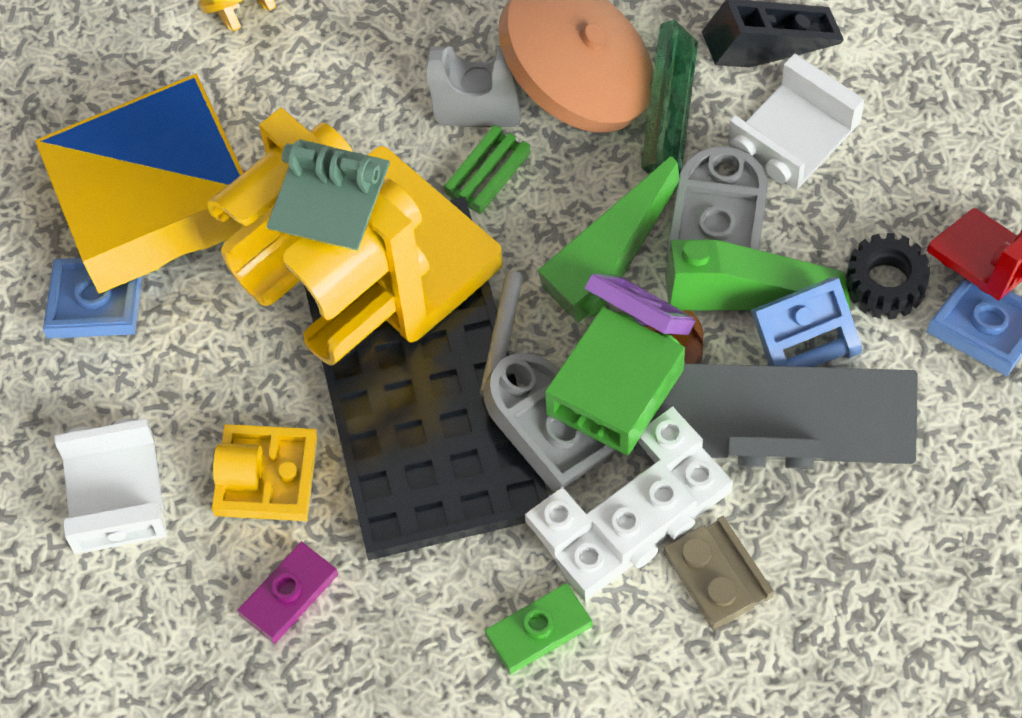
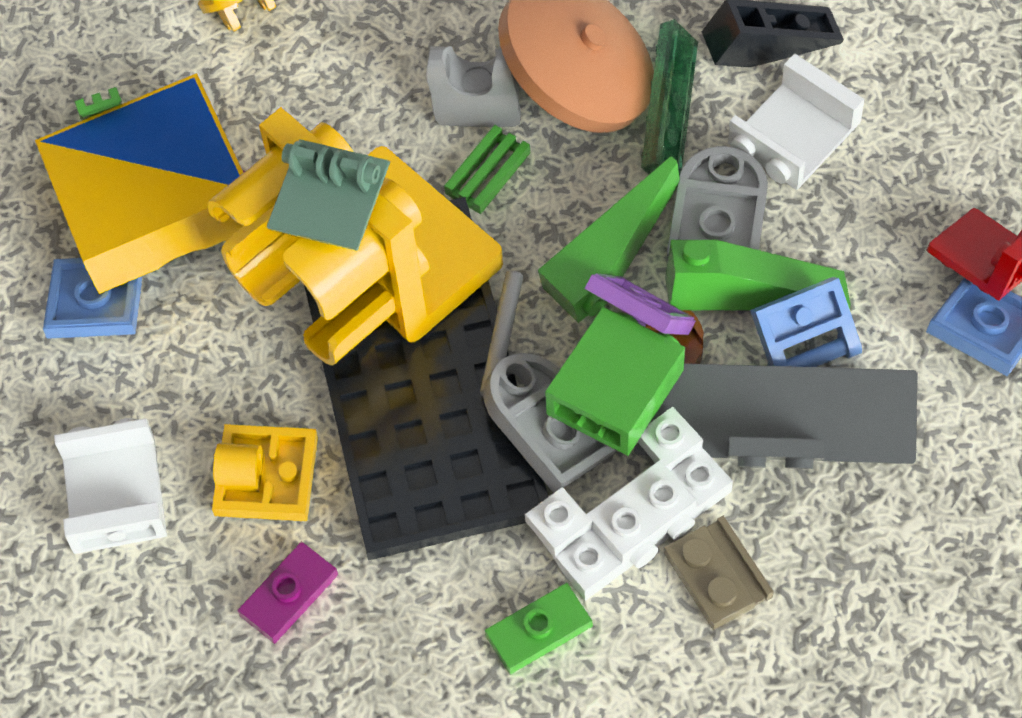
black tyre [846,233,930,319] -> none
none -> bright green tile [75,87,122,120]

